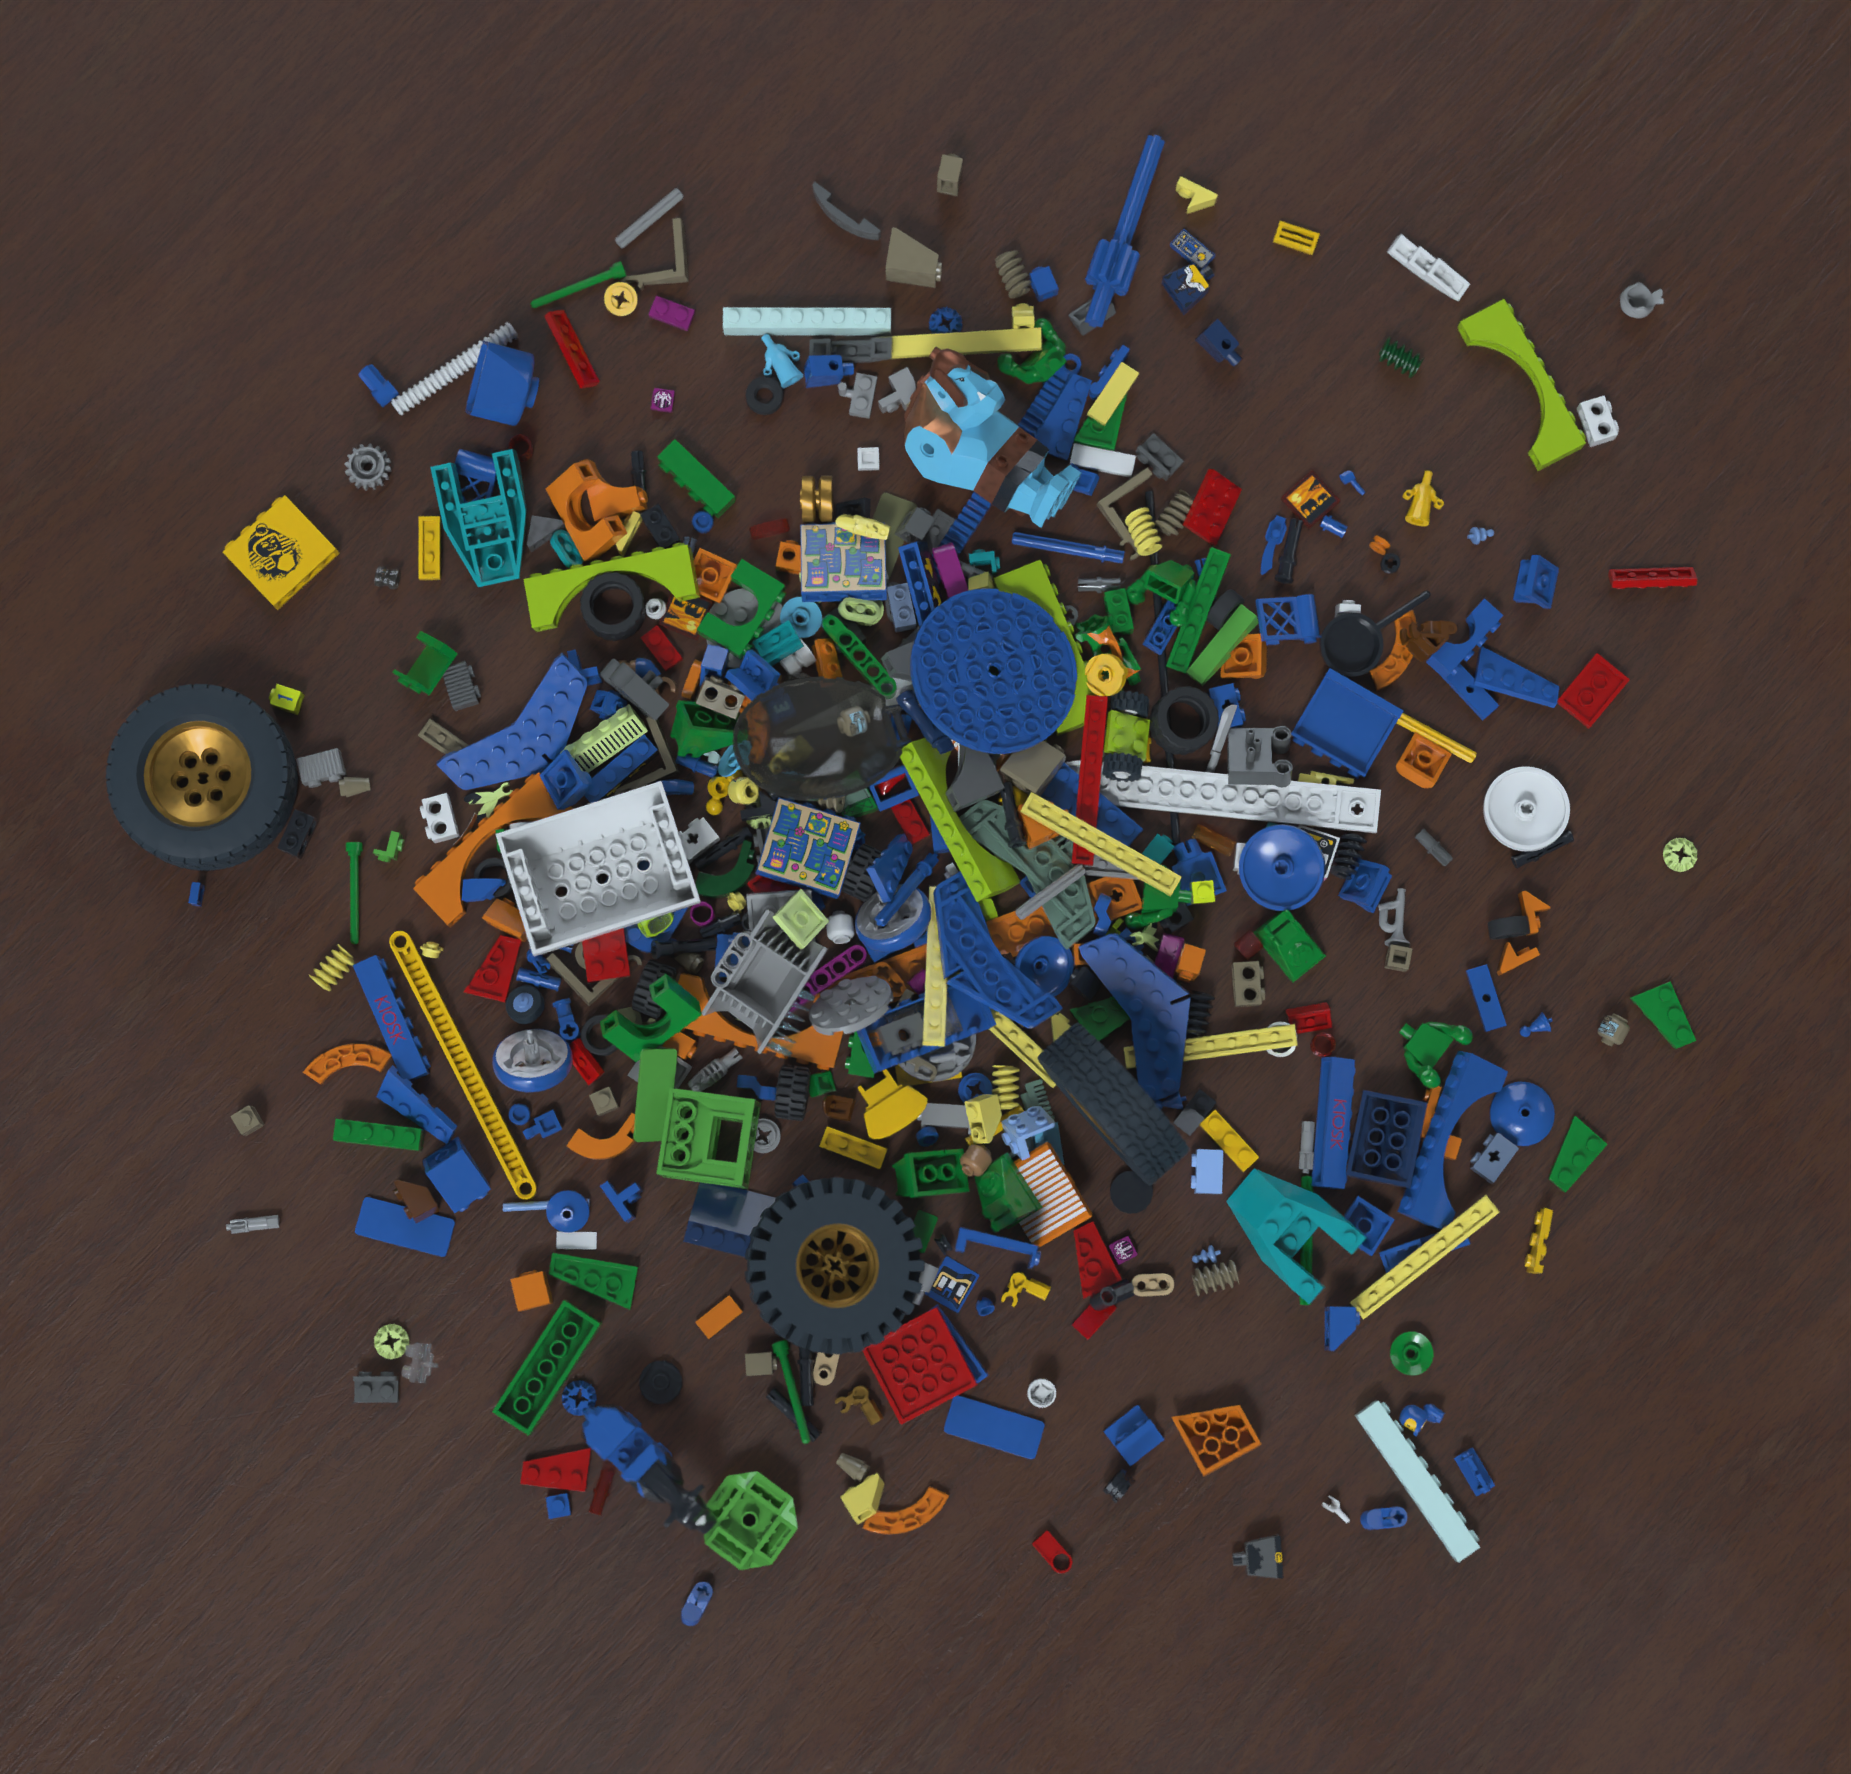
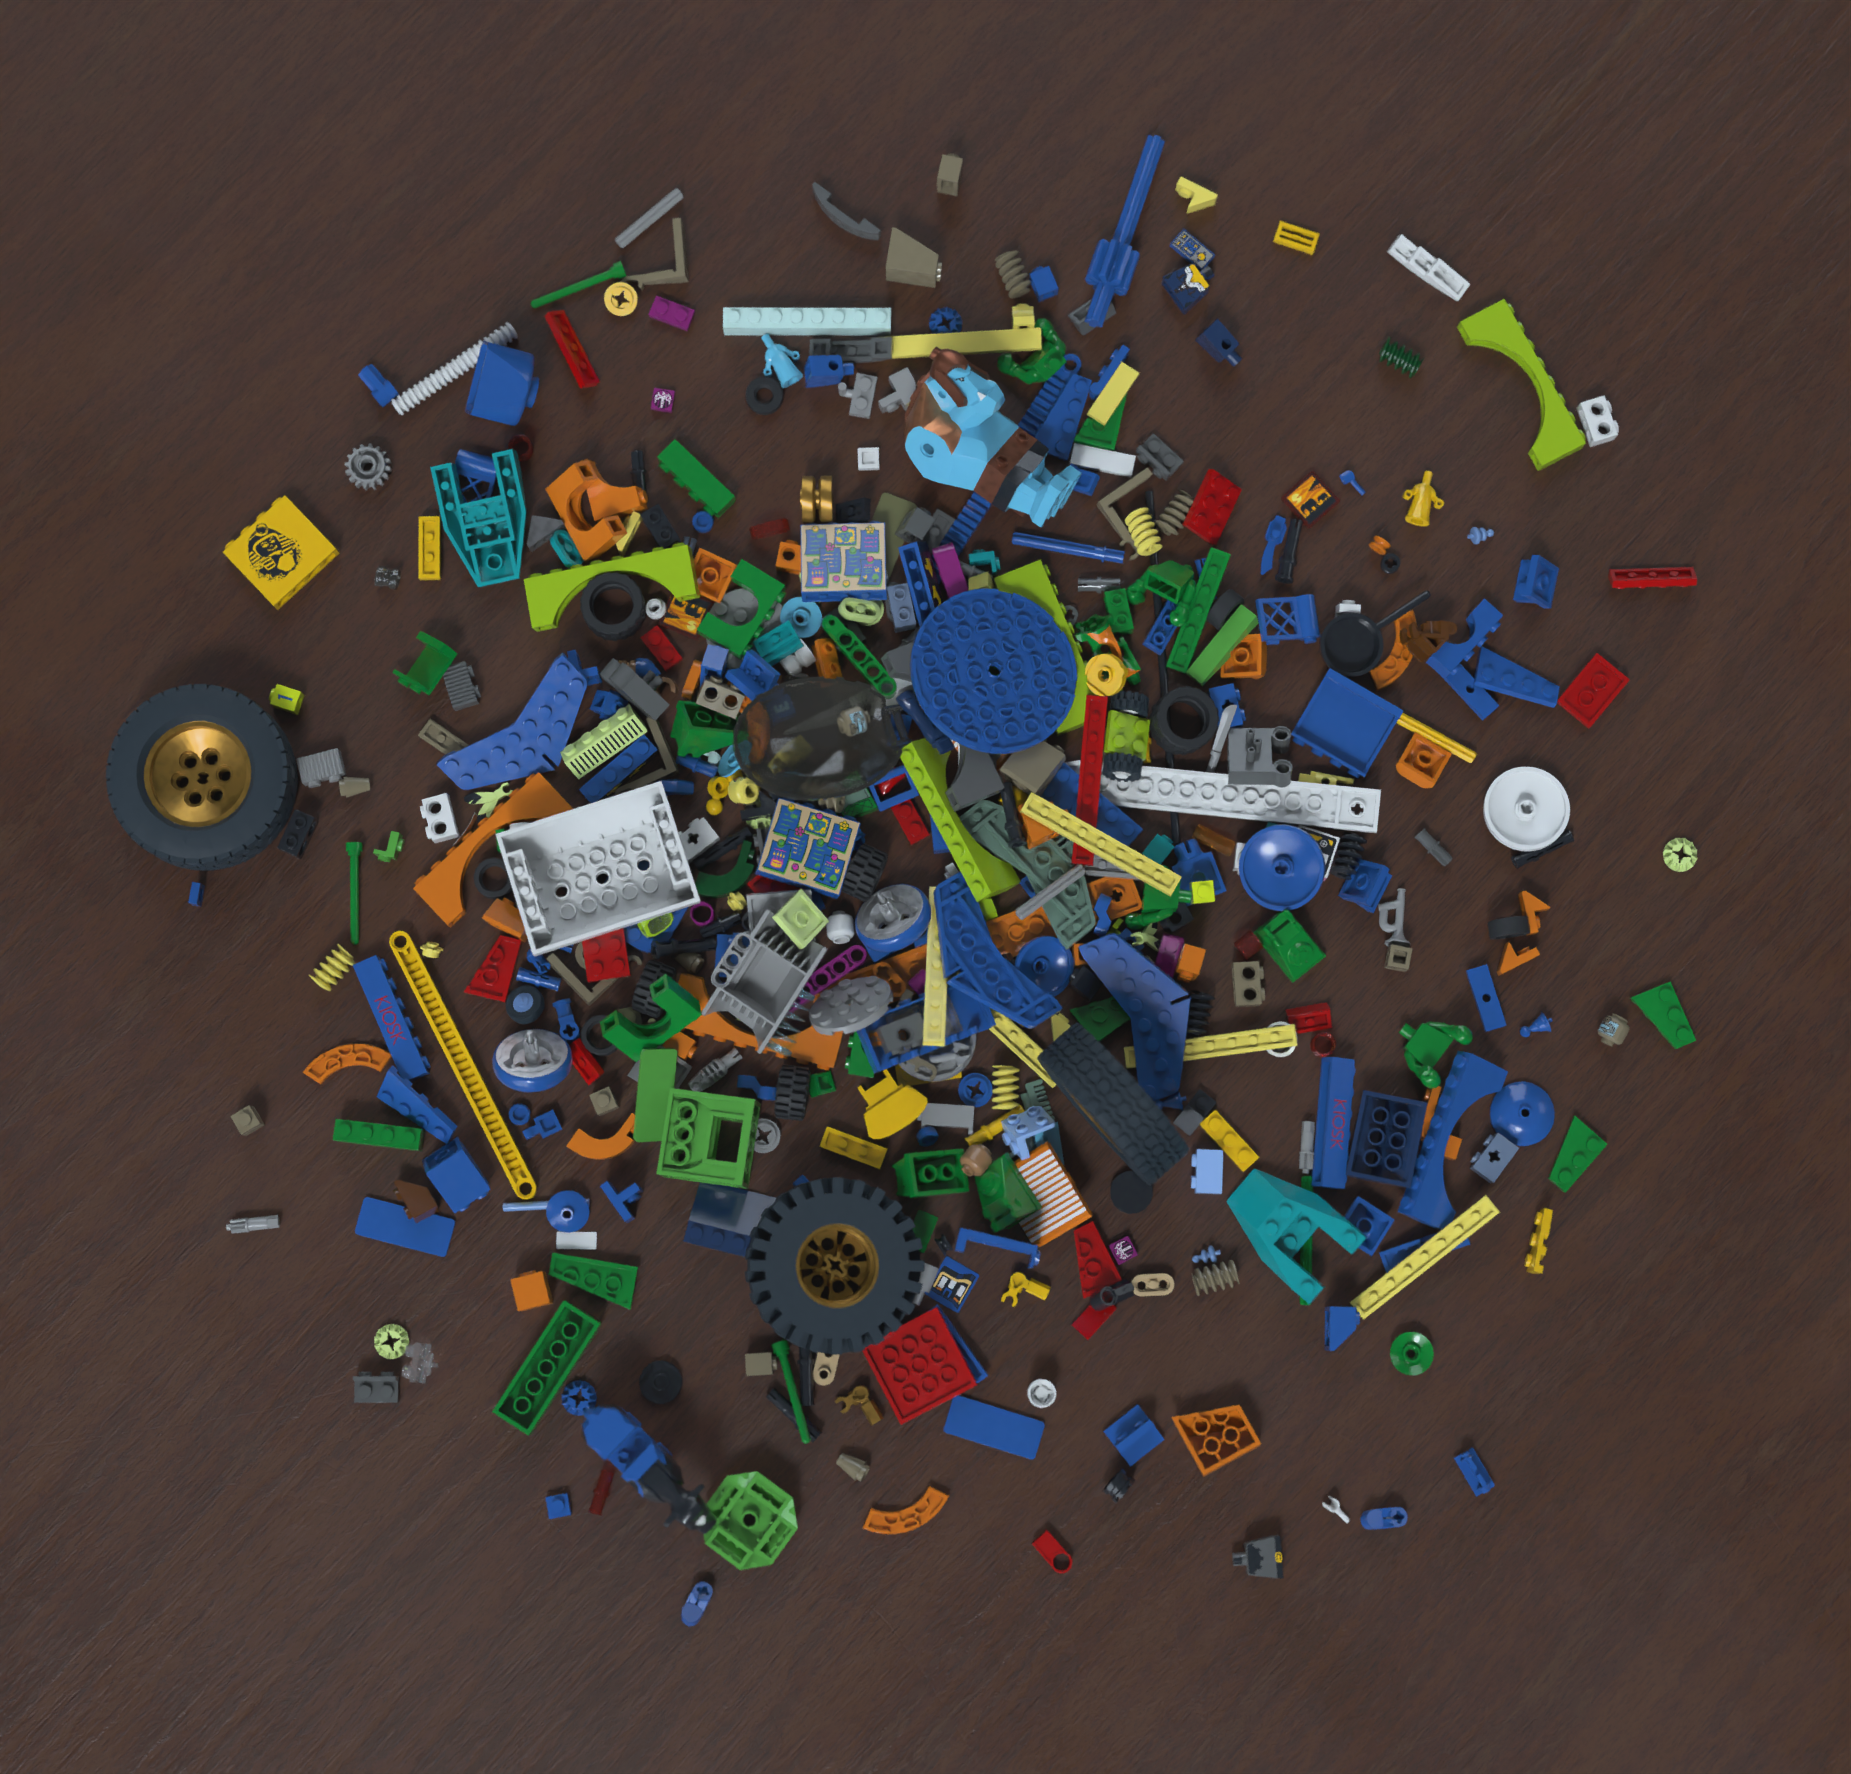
blue slope [462,879,506,902] -> none
red wing [520,1448,592,1492] -> none
blue slope [539,750,592,810] -> none
orange tile [695,1295,743,1339] -> none
reddish brown plate [822,1095,855,1121] -> none
light yellow hinge [835,514,891,540] -> none
light yellow slope [841,1473,885,1524] -> none
blue wing [867,833,913,903] -> none
blue axle [875,853,939,926] -> none
light yellow slope [965,1094,1002,1143] -> none
blue hinge [976,1297,995,1316] -> none
blue pin [1320,515,1348,538] -> none
light aqua brick [1355,1400,1480,1562] -> none
blue piece [1399,1404,1445,1437] -> none
light grey hat [1620,282,1664,318] -> none

